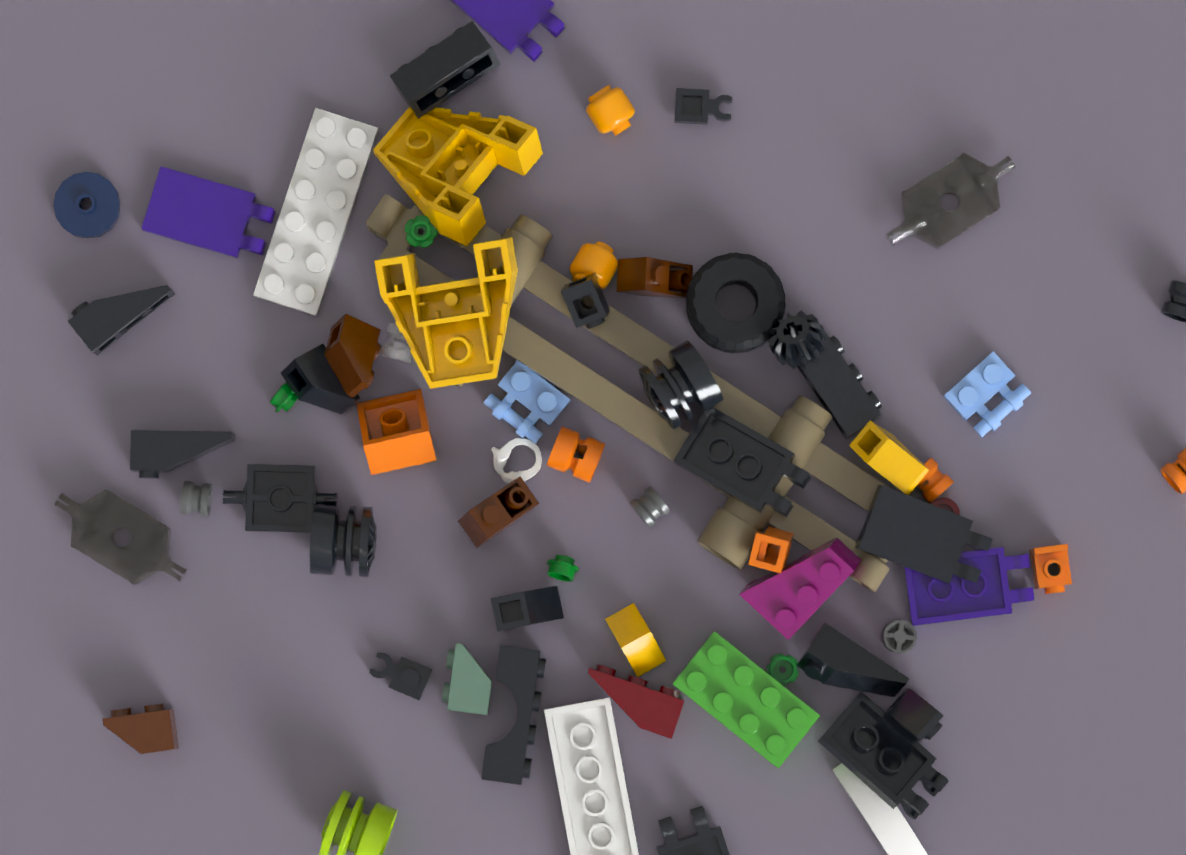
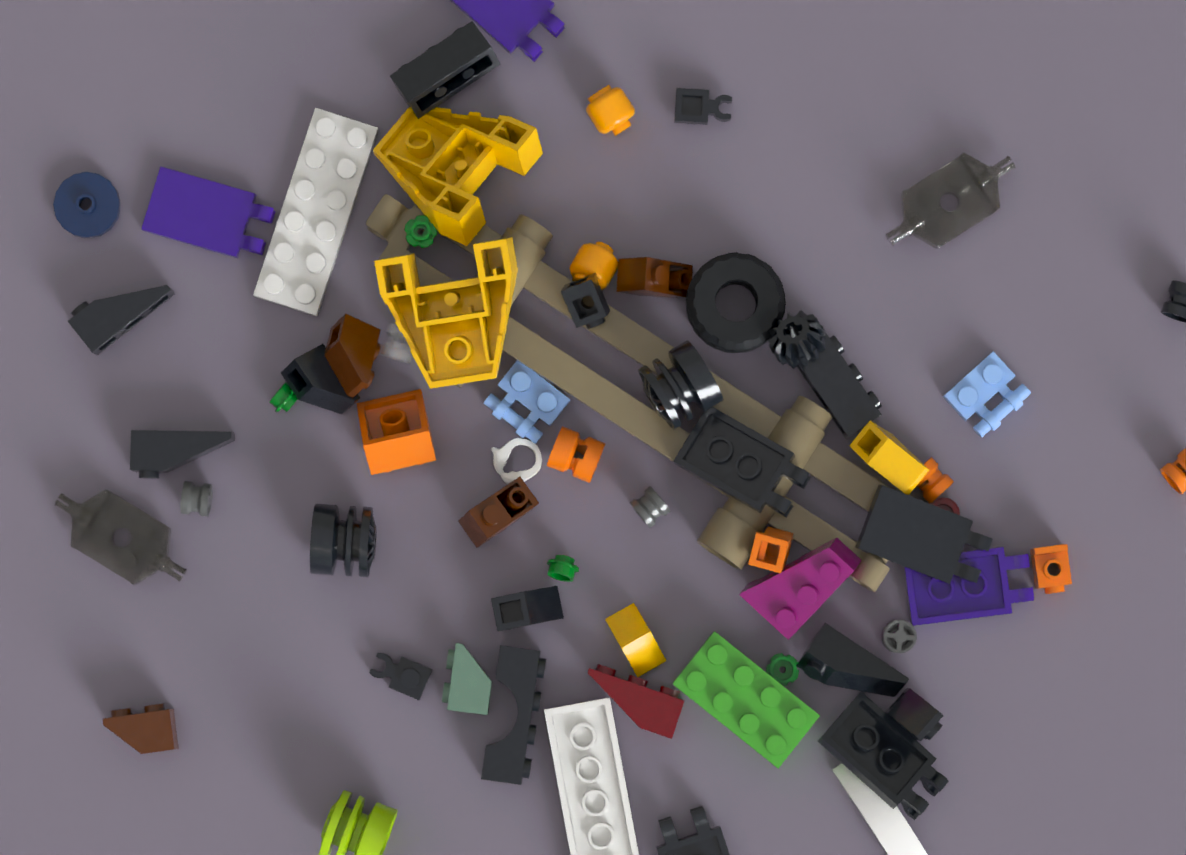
black plate [223,464,338,533] -> none

